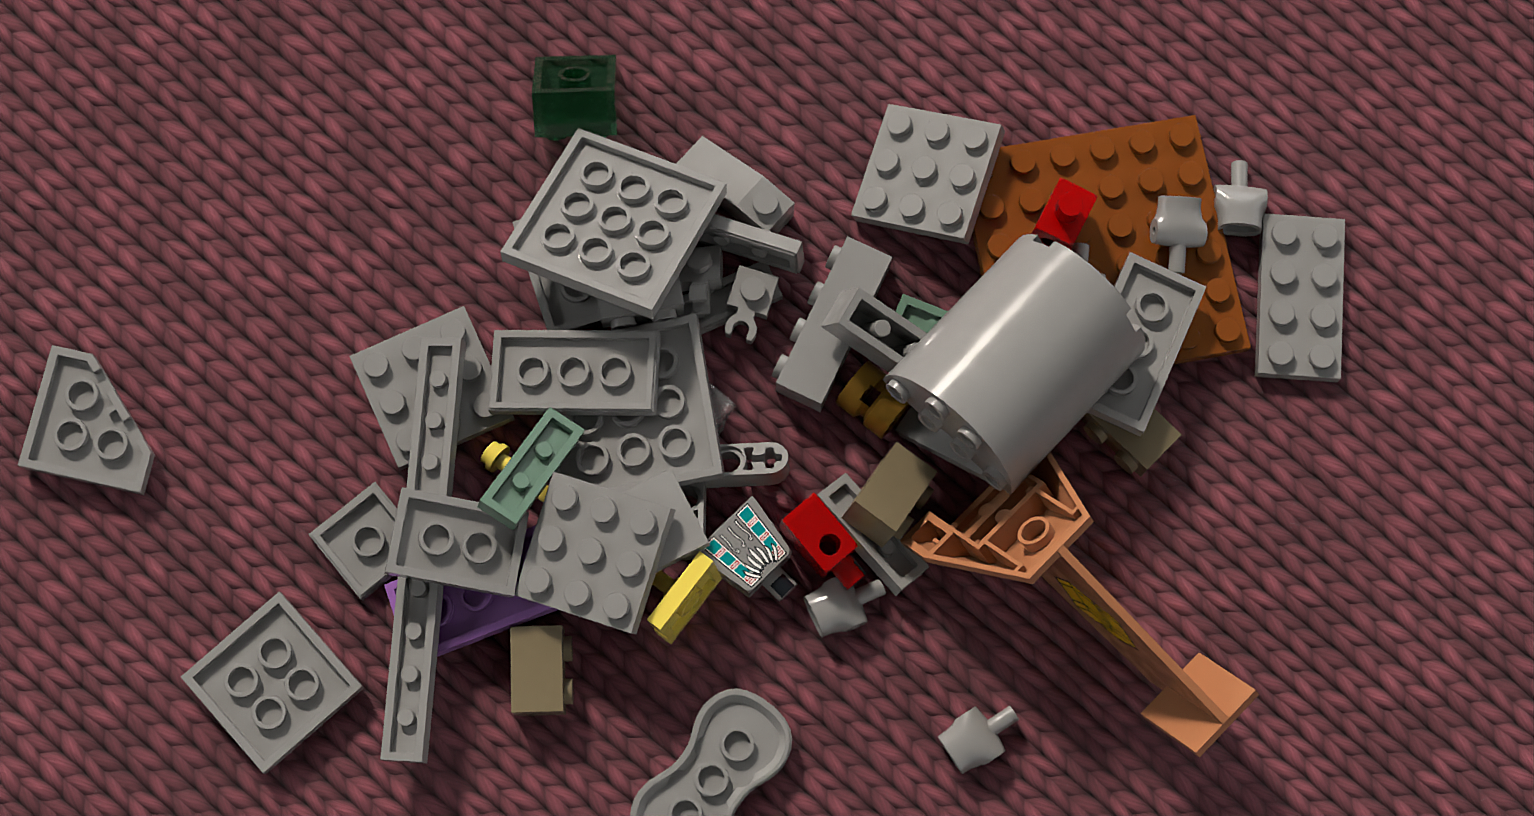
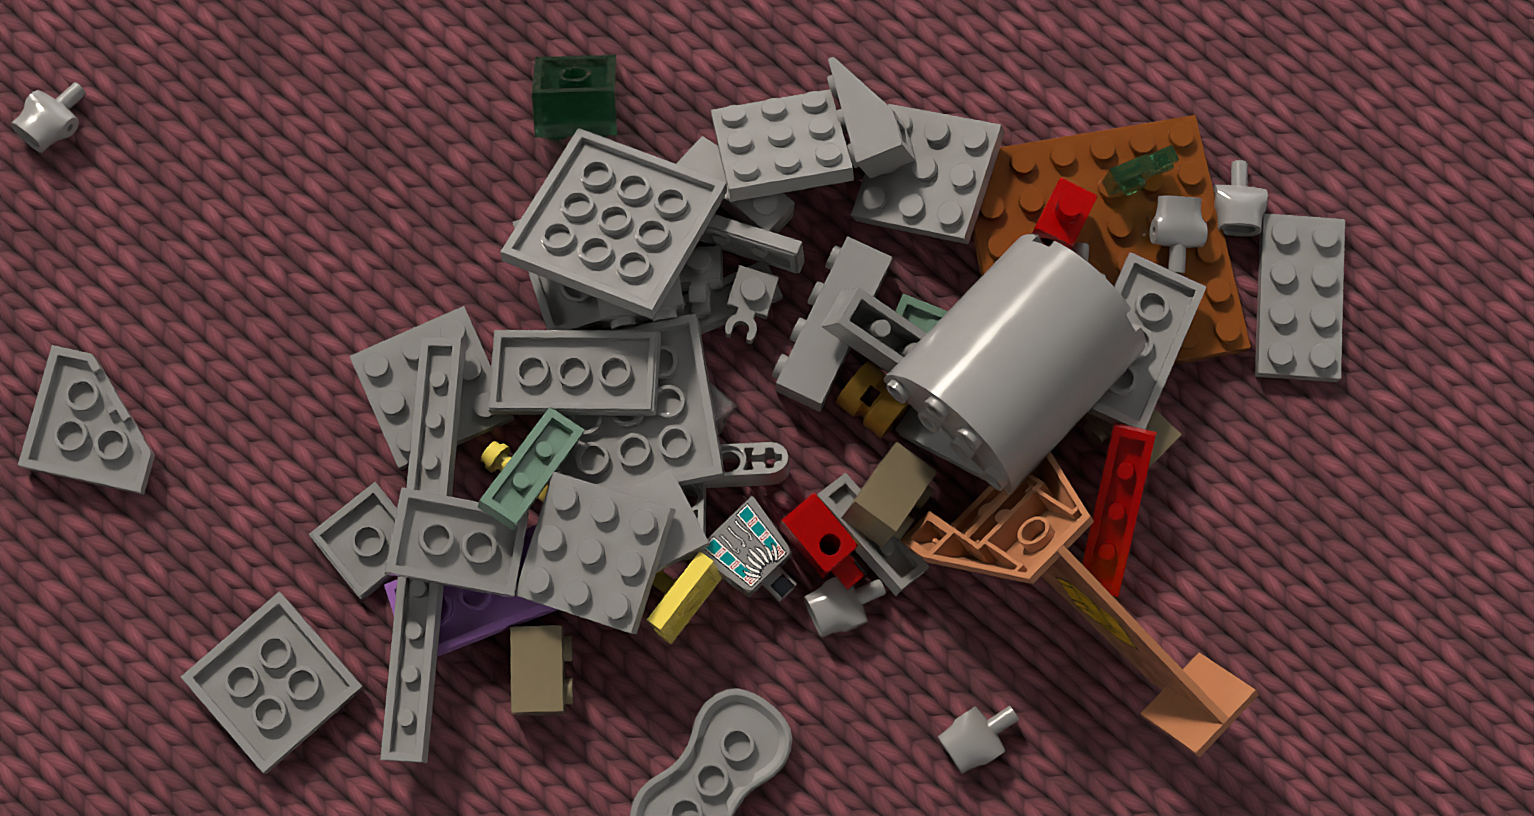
none -> light grey piece [11,82,86,153]
none -> light grey plate [711,89,854,202]
none -> light grey slope [827,57,916,179]
none -> red plate [1082,422,1157,597]
none -> clear green plate [1102,145,1179,196]

